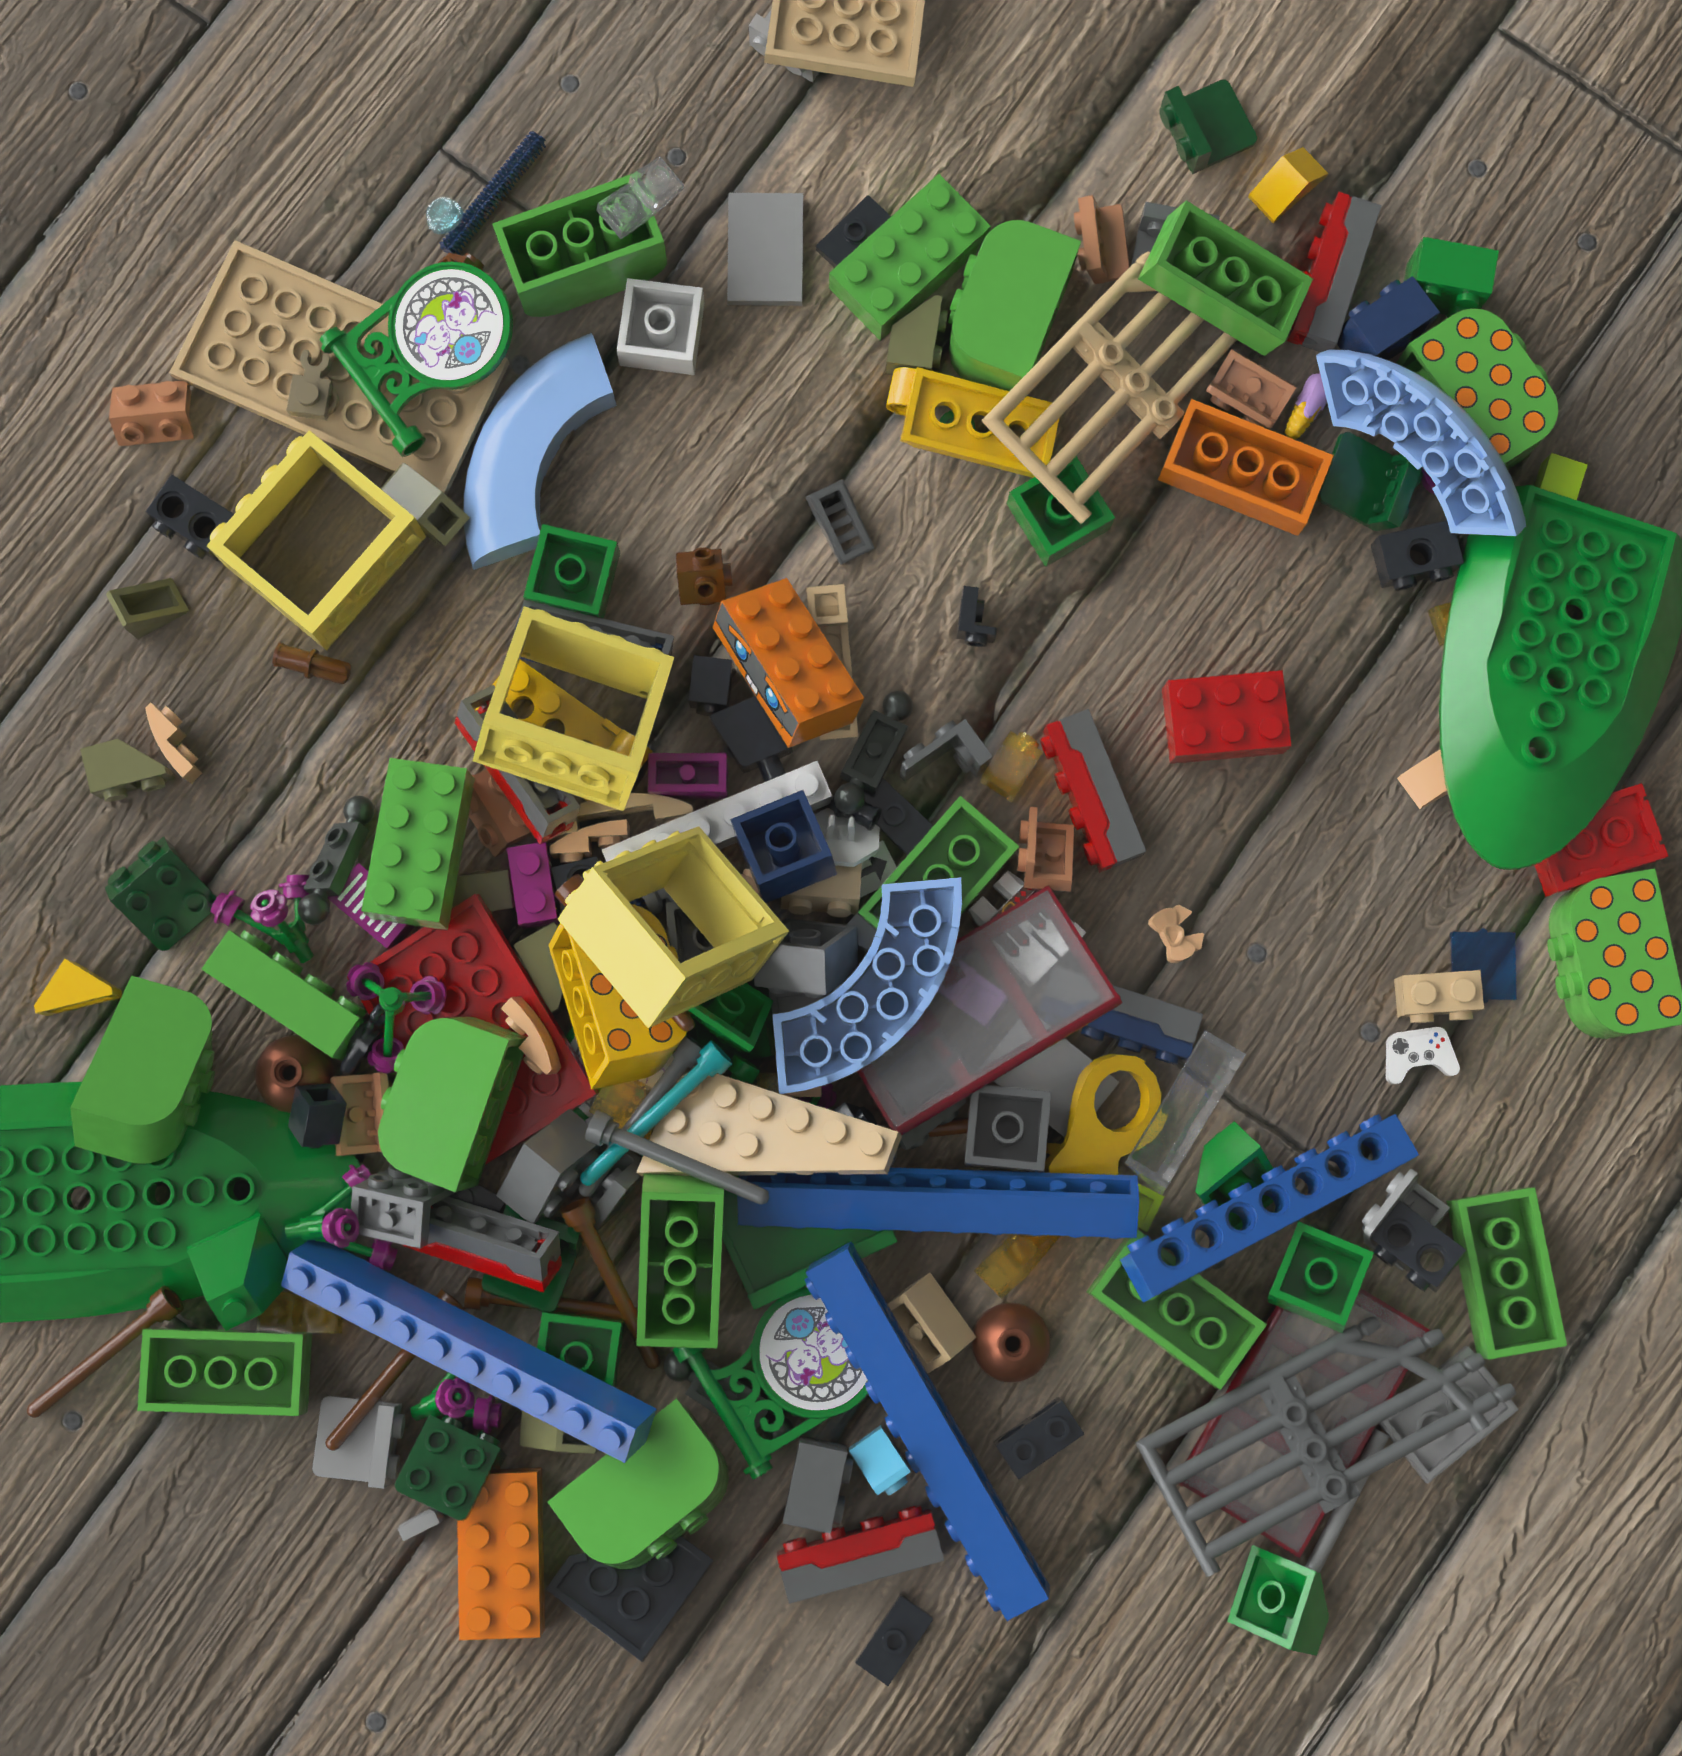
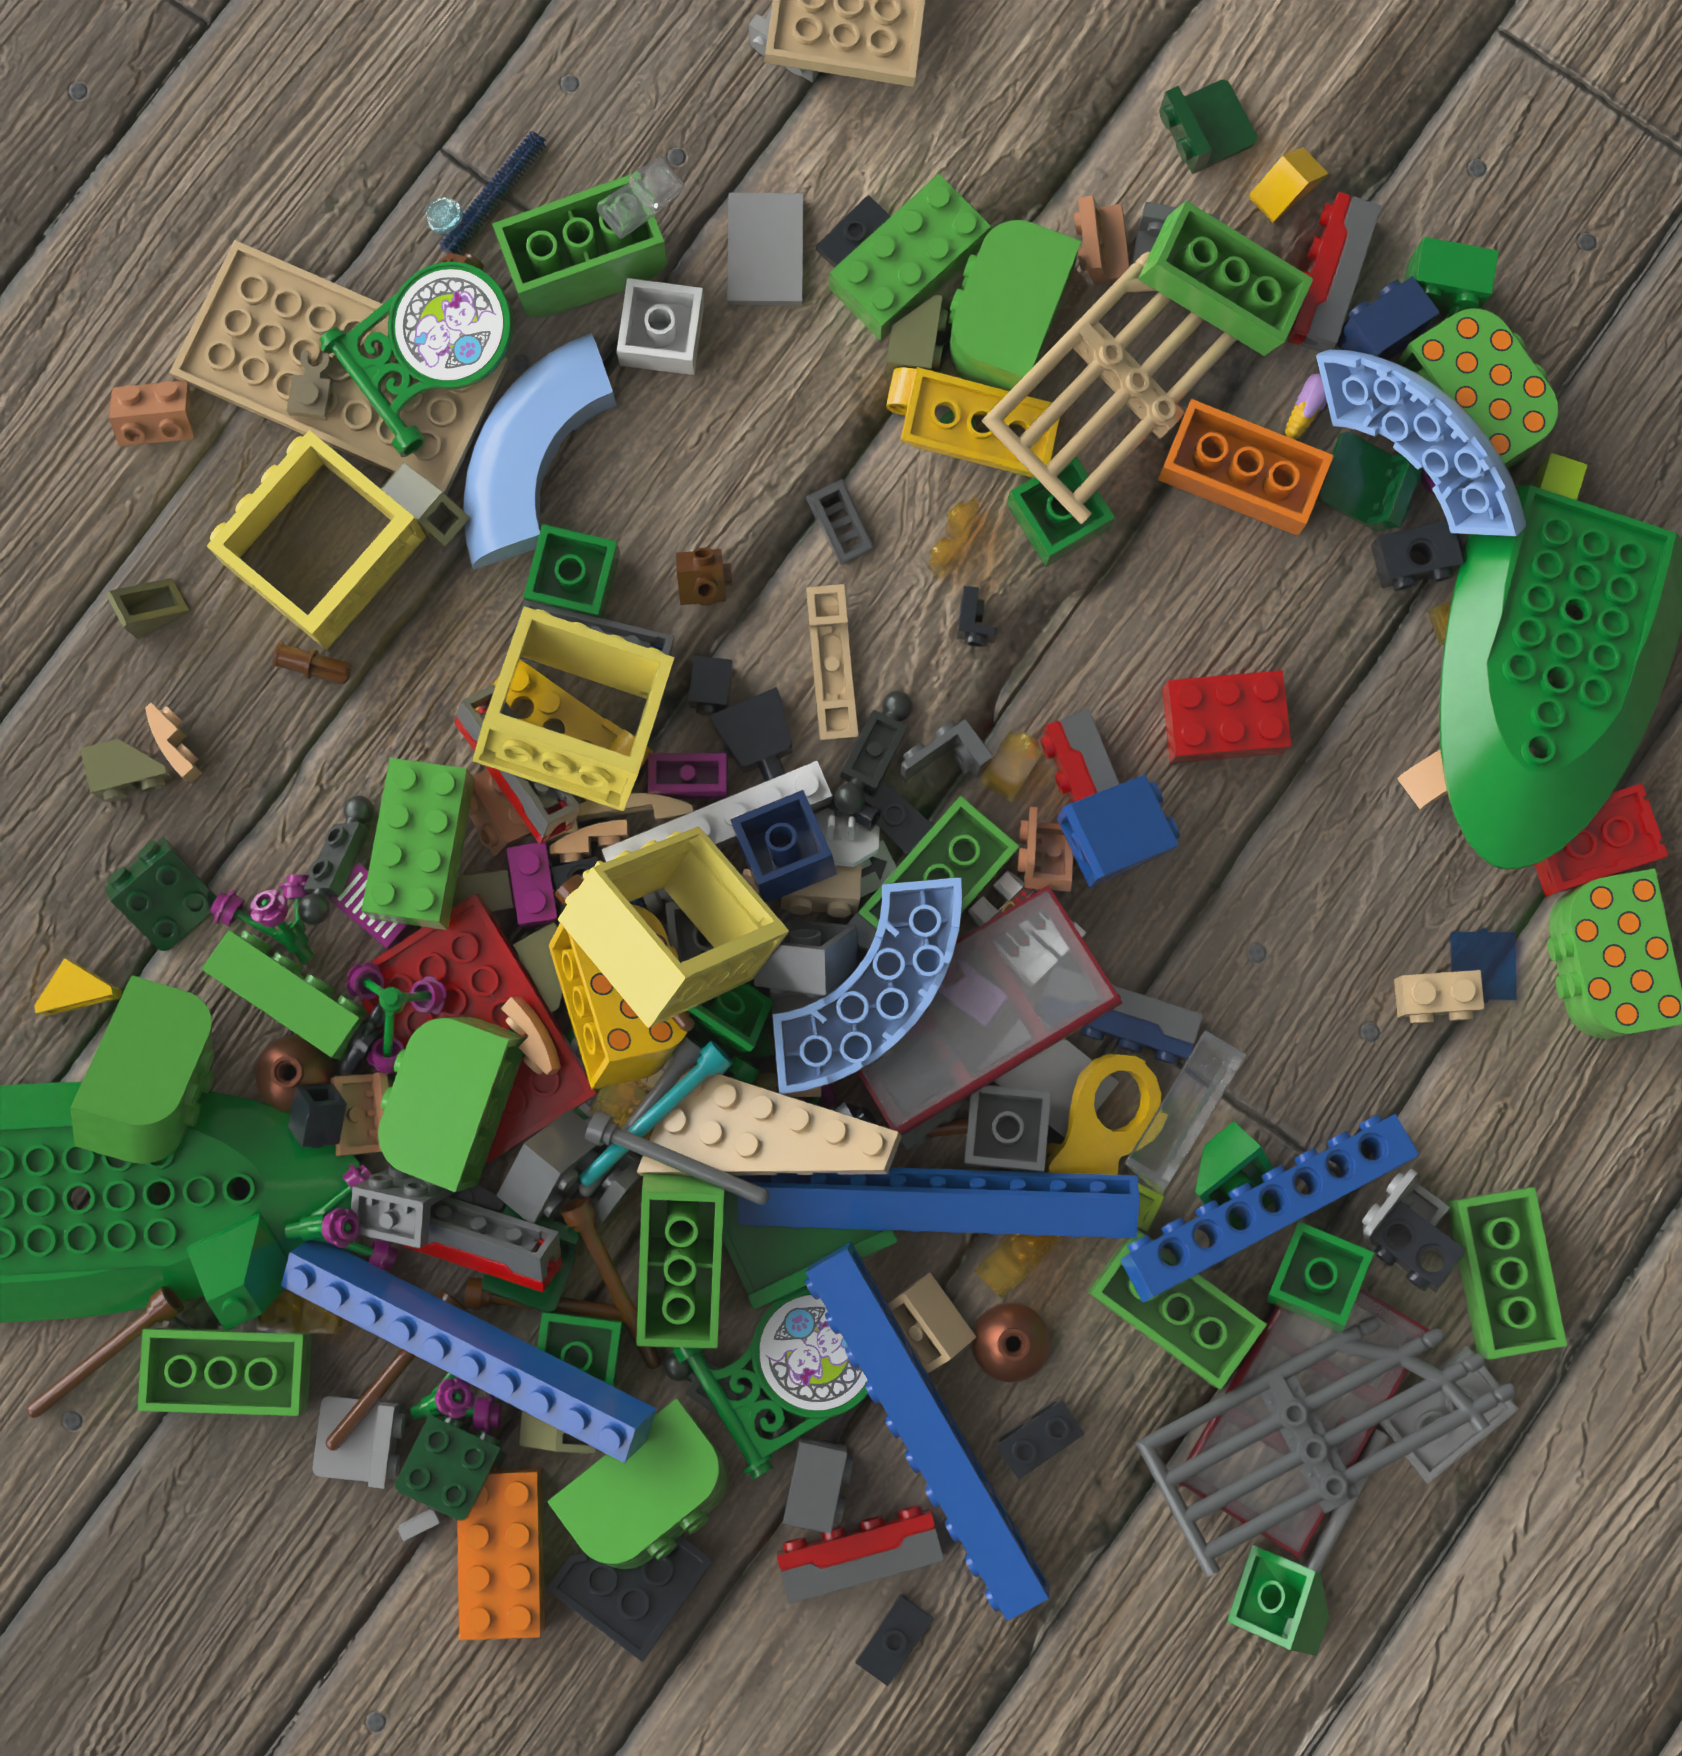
black brick [145,474,234,561] -> none
orange brick [712,578,864,748] -> none
medium azure slope [849,1425,910,1496] -> none
light nougat piece [1148,905,1204,963] -> none
nougat bracket [1206,348,1297,429] -> none
white piece [1386,1027,1460,1085] -> none
none -> clear yellow slope [928,497,979,579]
none -> blue slope [1056,774,1180,889]

